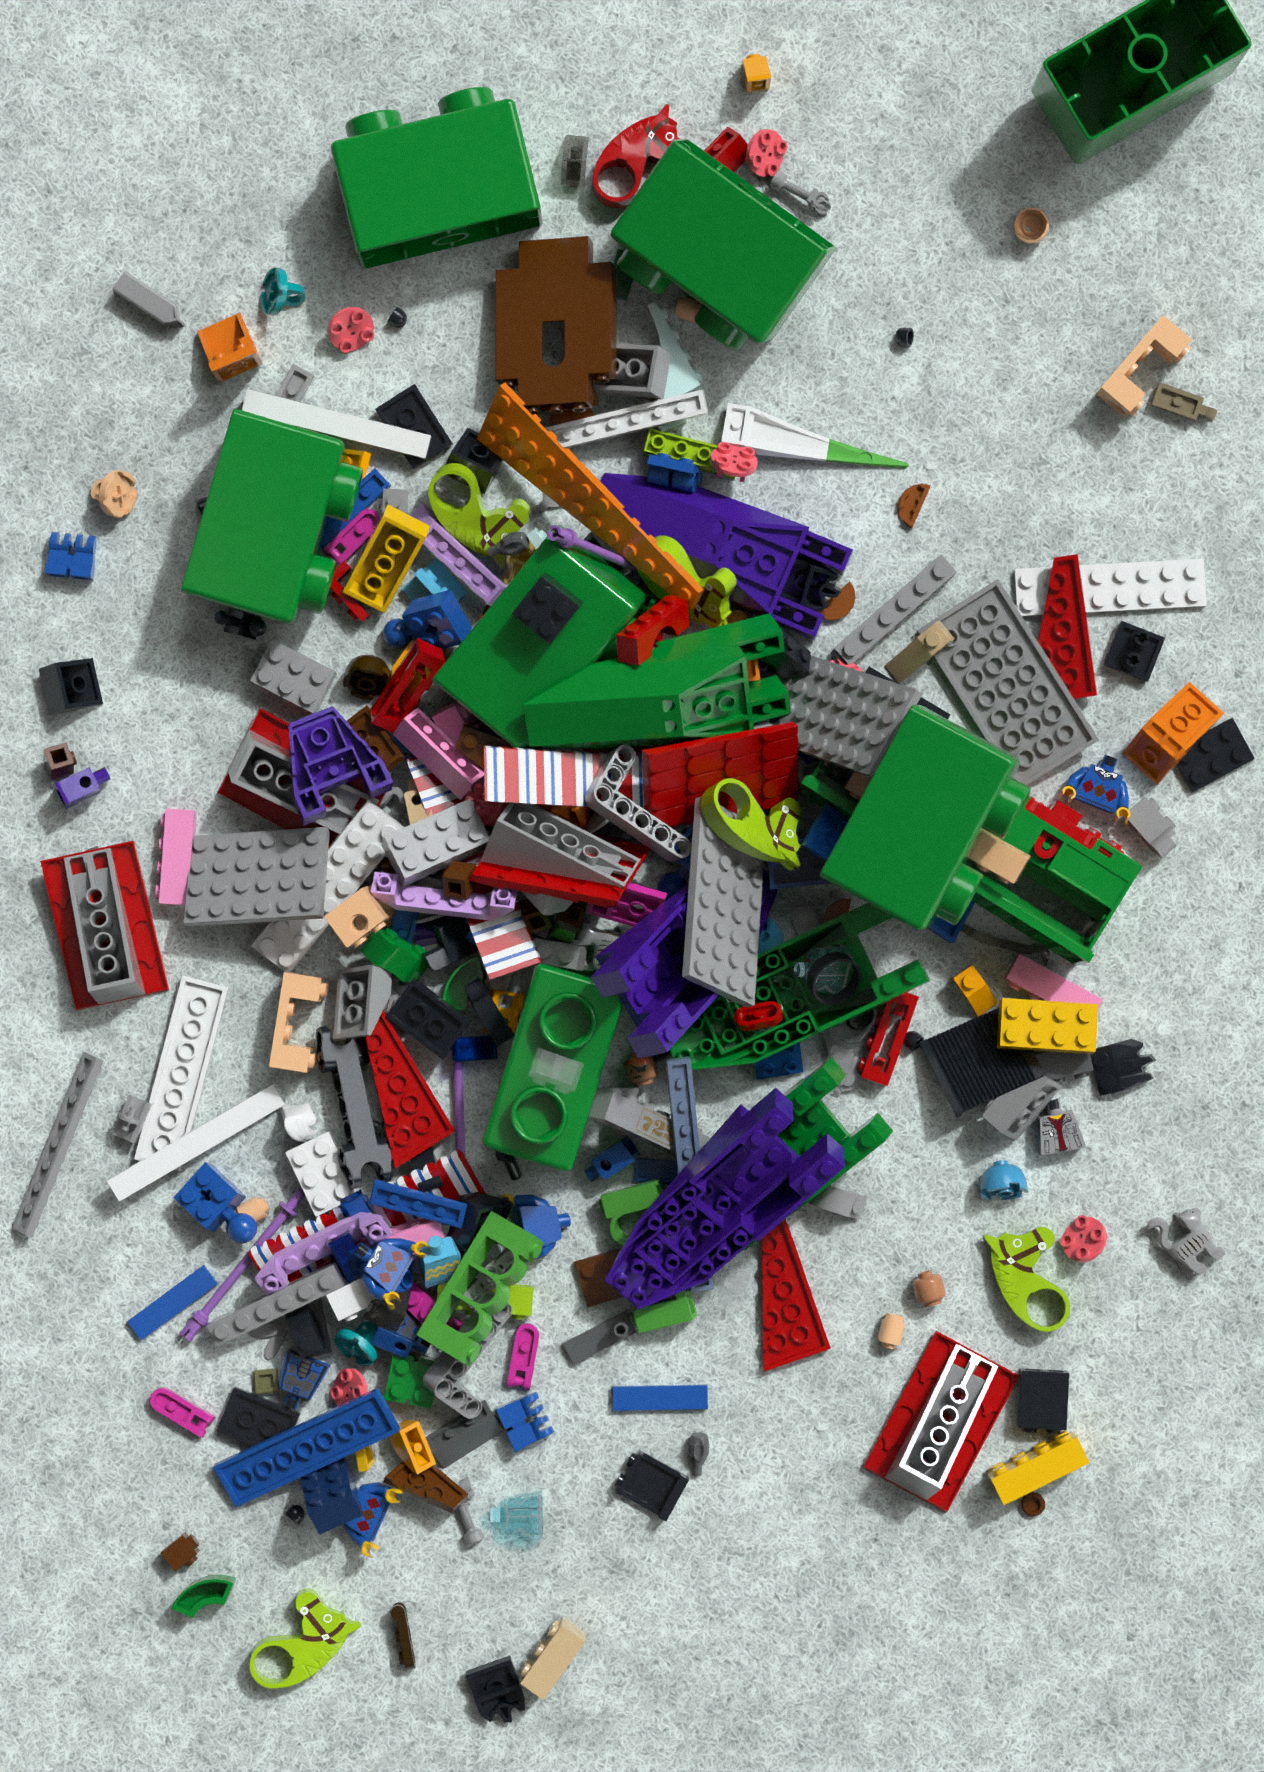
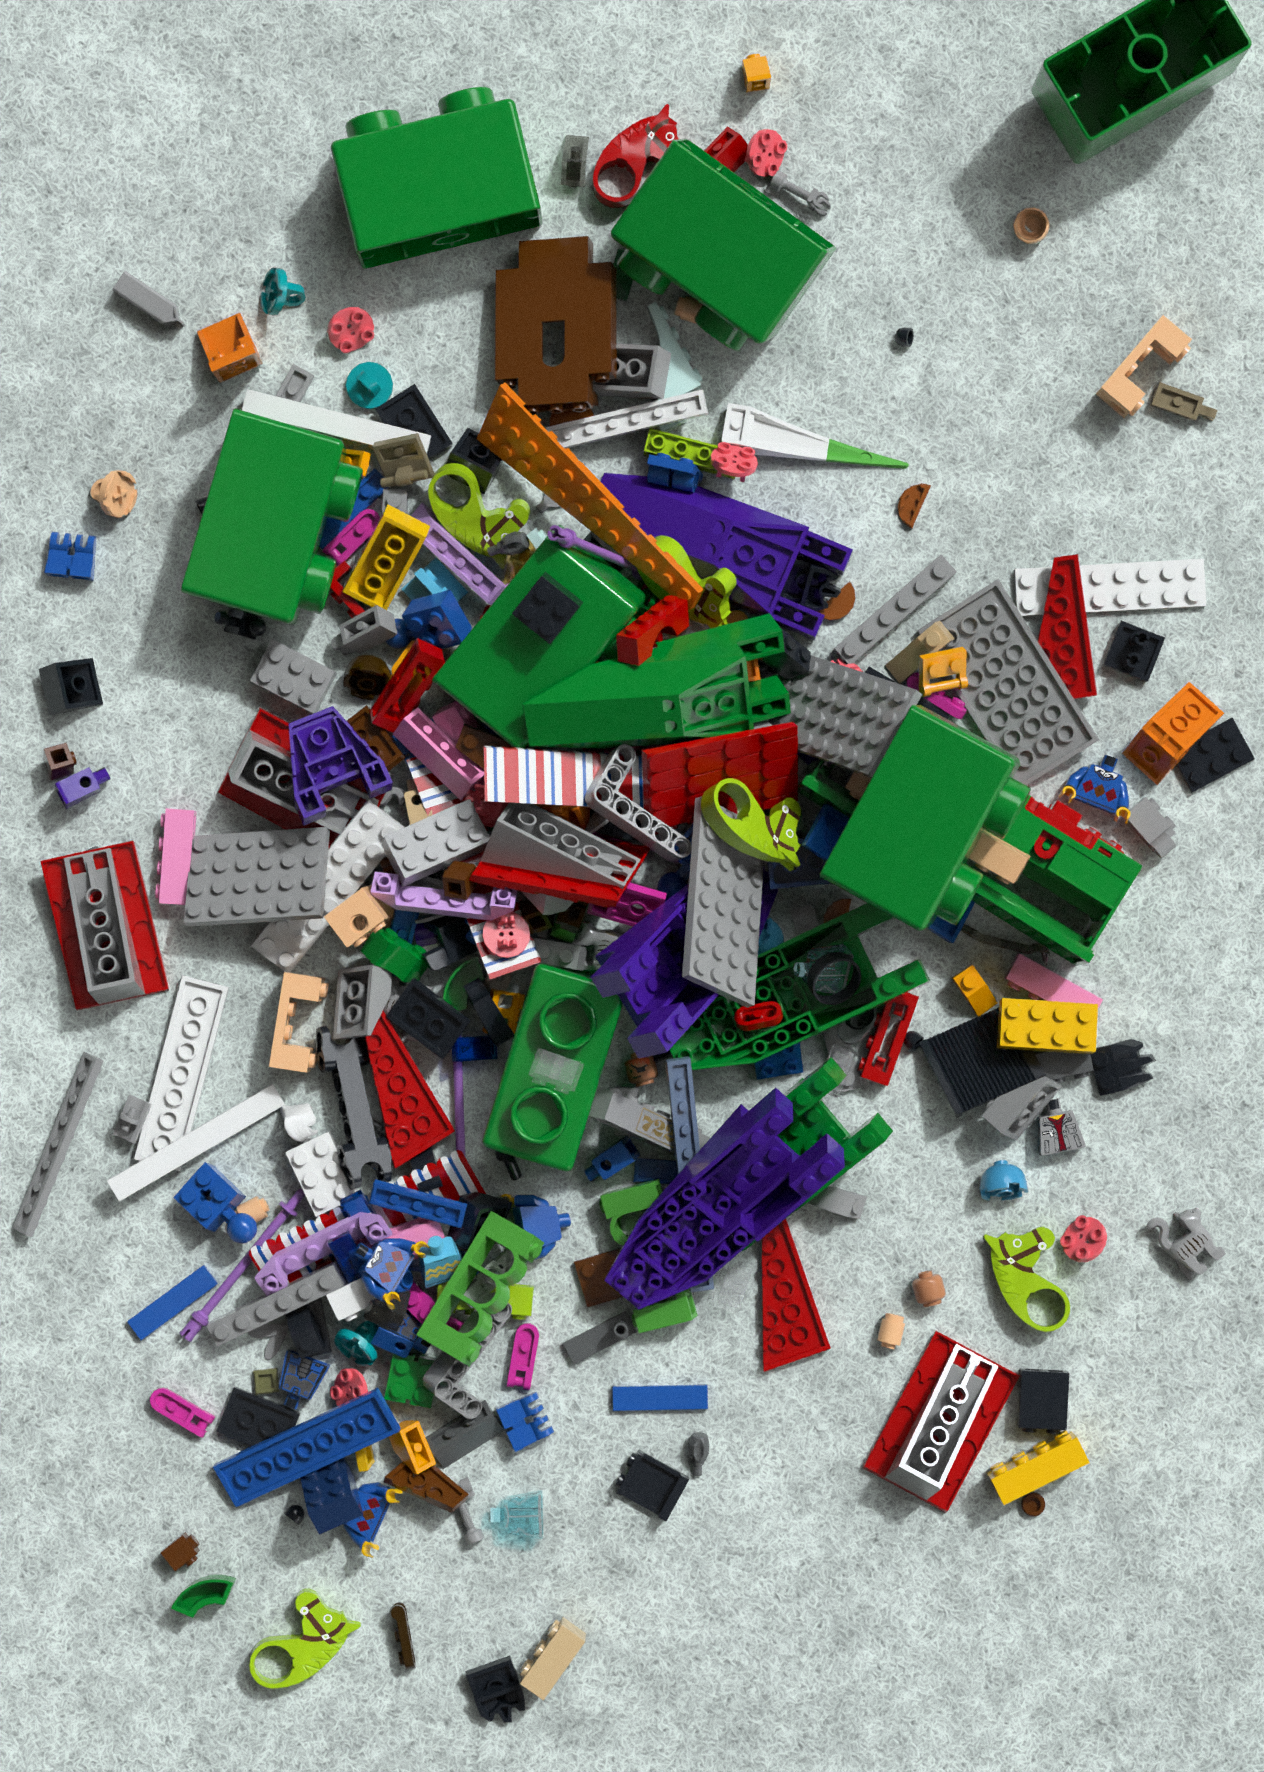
black hinge [387,307,407,328] -> none
none -> light grey hinge [331,605,398,655]
none -> teal tile [346,362,393,409]
none -> dark tan plate [373,433,434,488]
none -> coral plate [482,912,530,958]
none -> dark pink plate [907,672,967,719]
none -> light orange plate [919,647,968,697]

